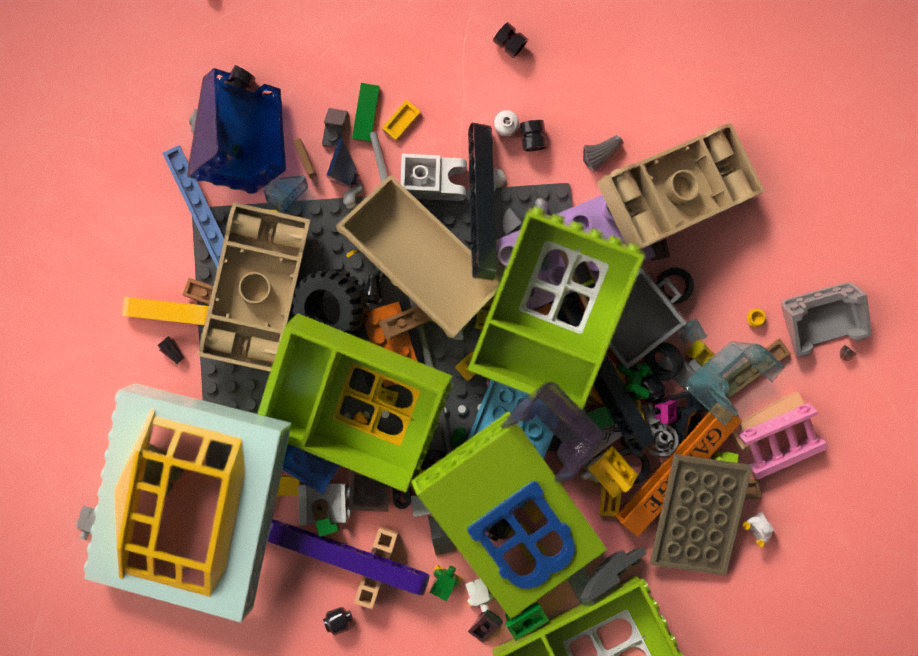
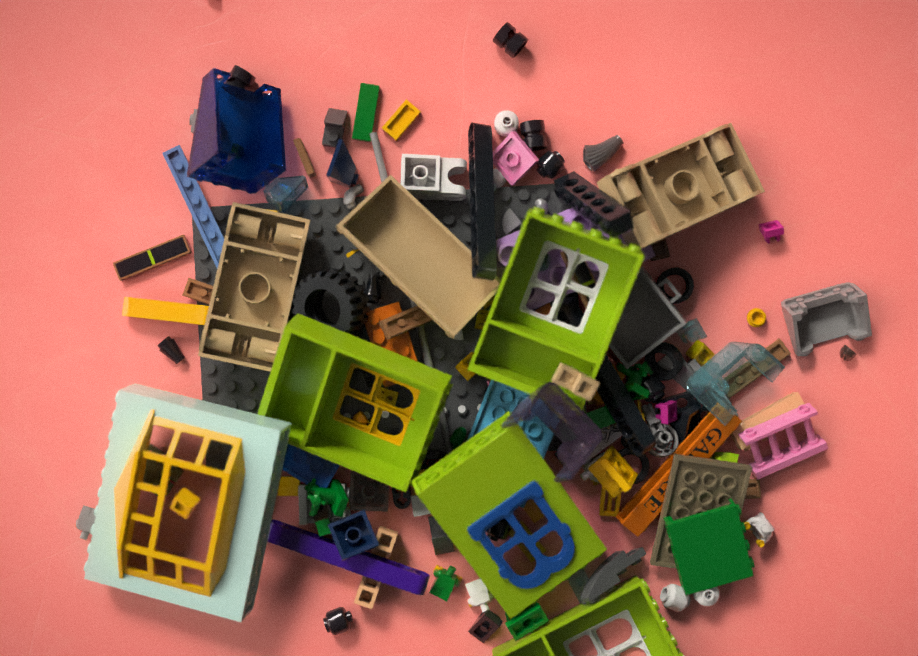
none -> black tile [113,234,192,281]
none -> yellow slope [170,488,200,519]
none -> green piece [304,479,348,517]
none -> dark blue slope [328,510,379,561]
none -> bright pink hinge [493,131,539,186]
none -> black head [536,151,565,179]
none -> tan slope [552,363,600,401]
none -> black brick [554,171,634,238]
none -> white head [660,584,691,612]
none -> green panel [663,498,755,595]
none -> white head [692,587,720,606]
none -> dark pink tile [759,220,784,244]

